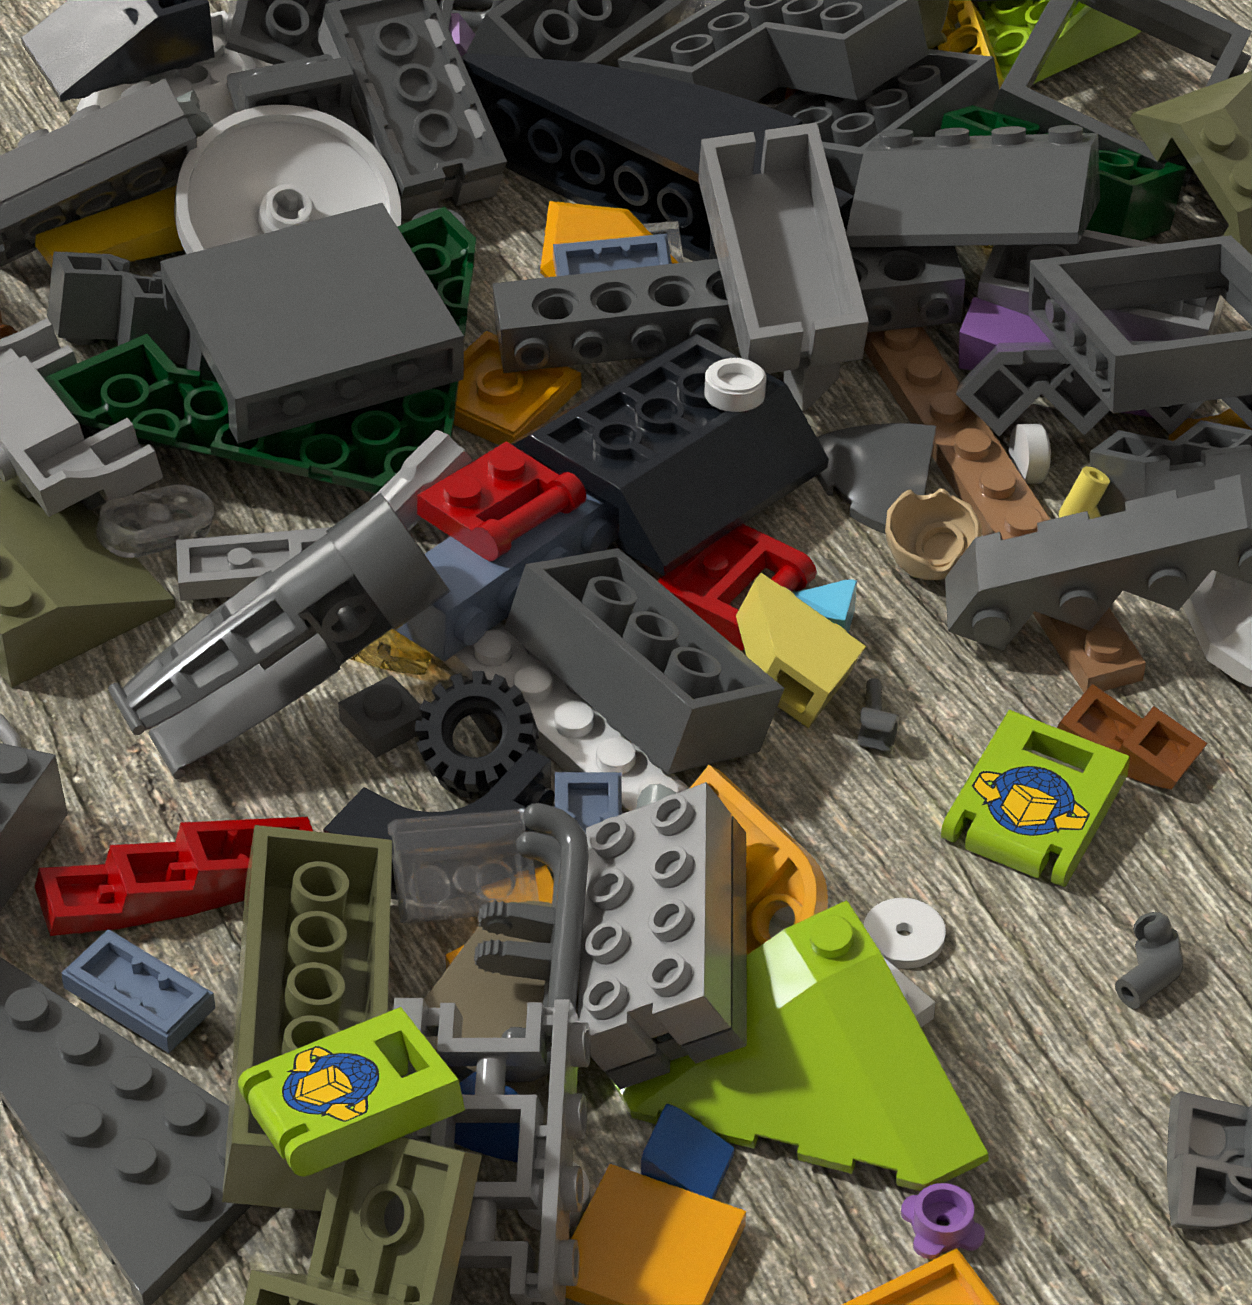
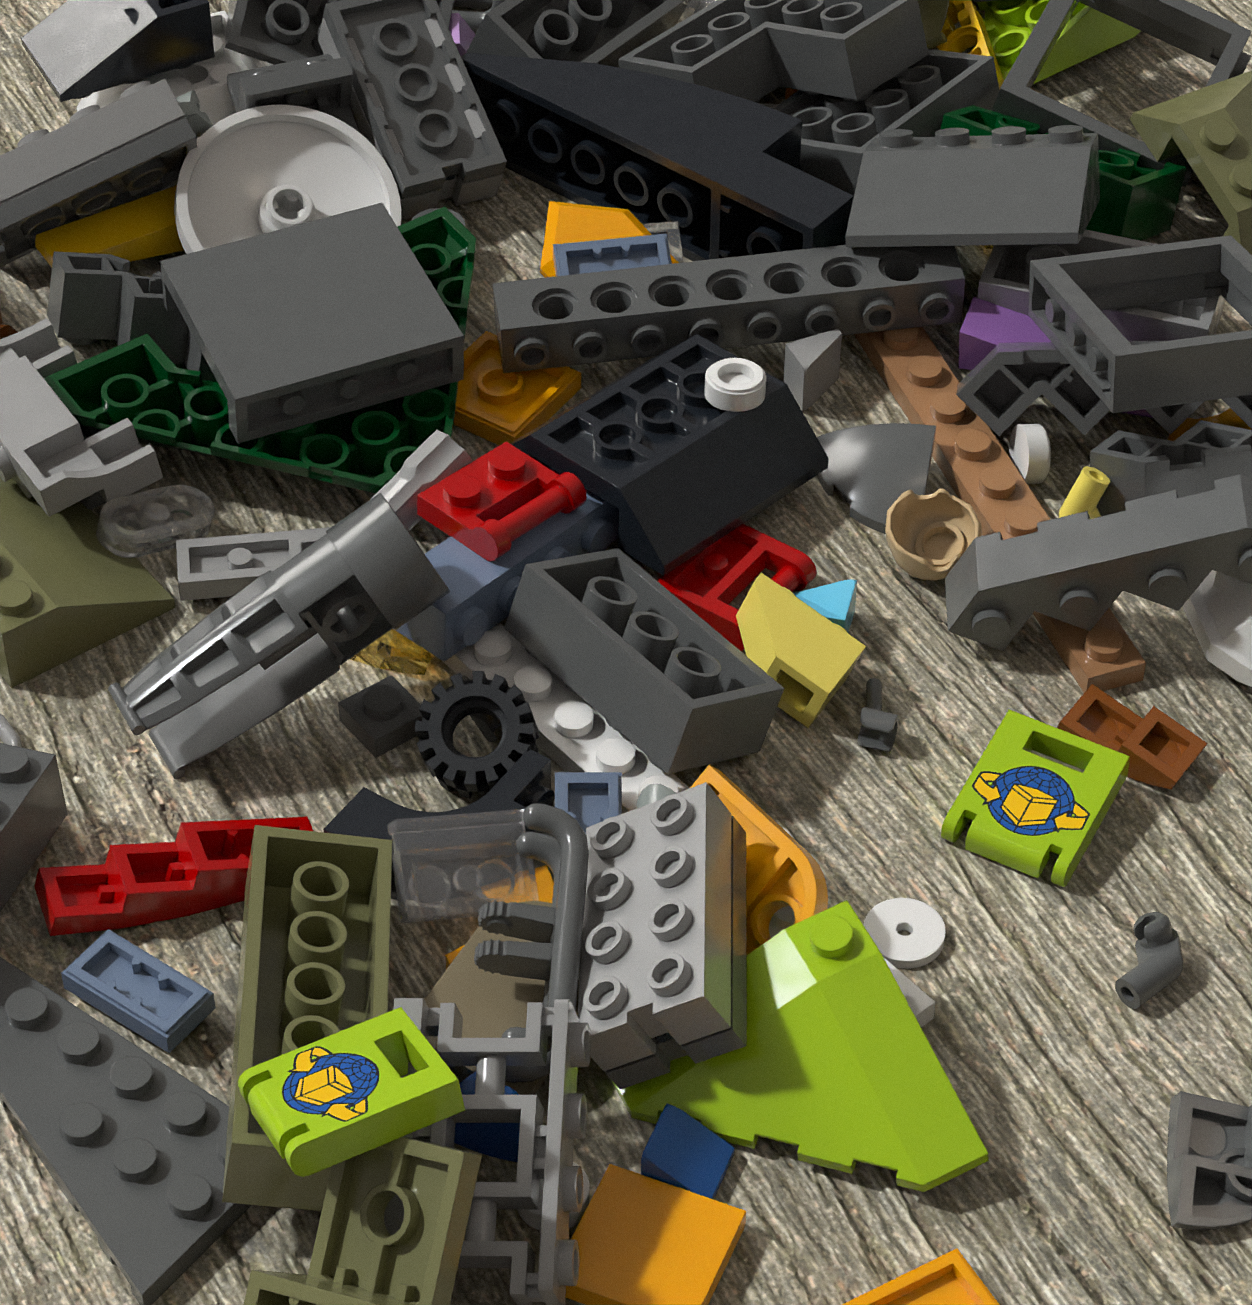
light grey piece [698,123,869,374] -> none
medium lavender plate [901,1183,985,1259] -> none

